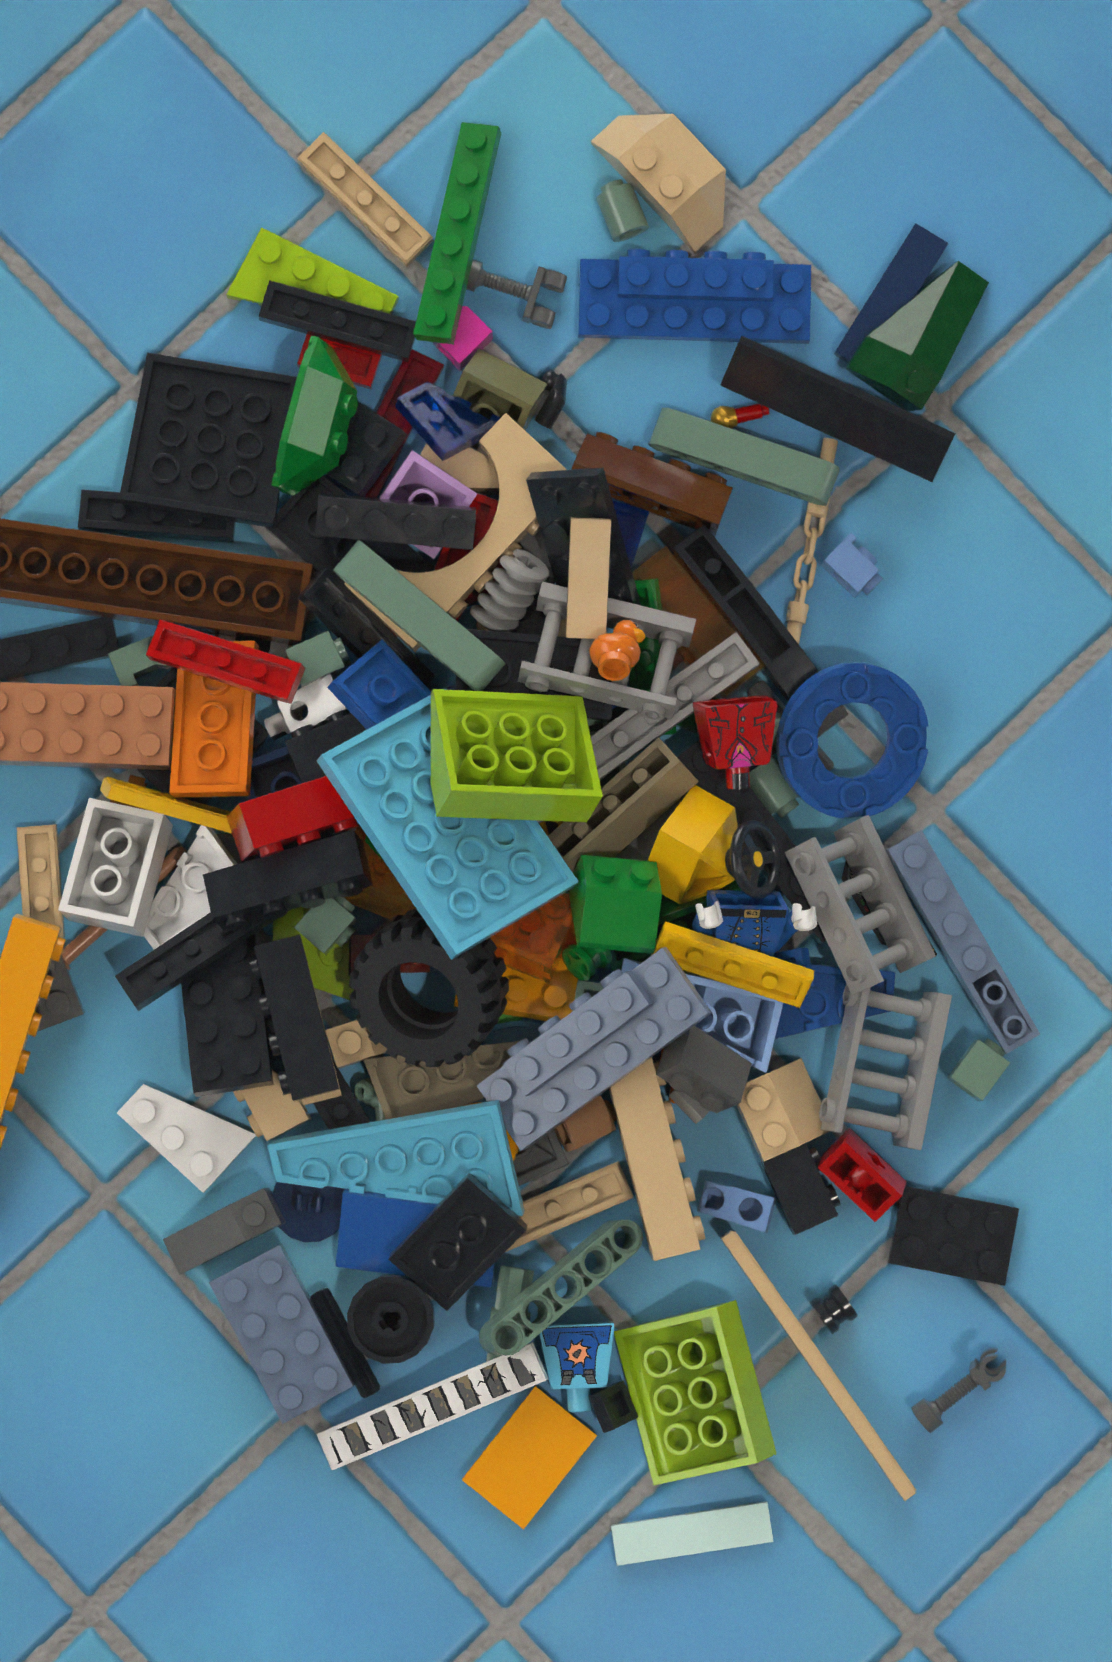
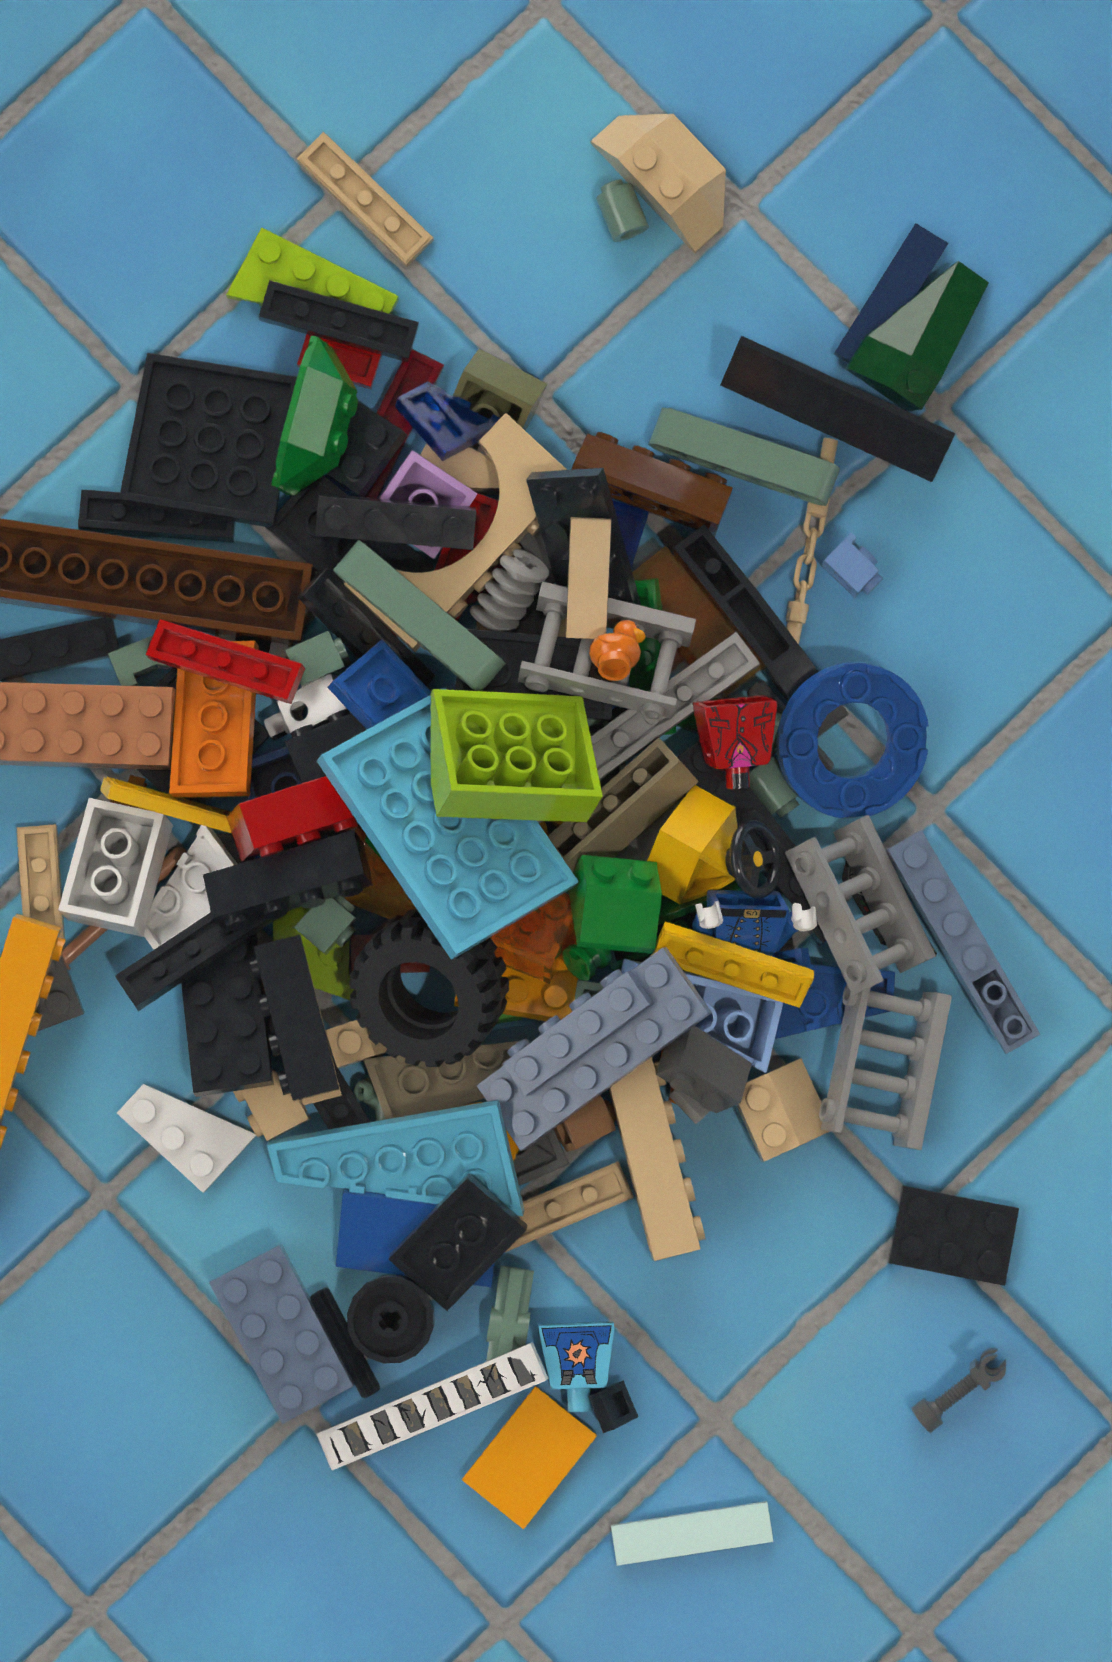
dark grey slope [163,1187,286,1275] -> none
dark blue piece [273,1182,344,1242] -> none
green plate [413,122,501,345] -> none
dark pink panel [433,306,493,371] -> none
dark grey bar [466,259,567,329] -> none
sand green beam [479,1220,643,1356] -> none
black arm [535,370,567,429] -> none
blue plate [578,249,811,344] -> none
lime slope [614,1300,777,1485] -> none
medium blue leg [697,1181,776,1233] -> none
piece [711,403,769,429] -> none
tan tile [720,1230,916,1501] -> none
black brick [761,1143,841,1235] -> none
black wheel [810,1284,858,1334] -> none
red brick [818,1128,906,1222] -> none
sand green brick [947,1038,1010,1101] -> none

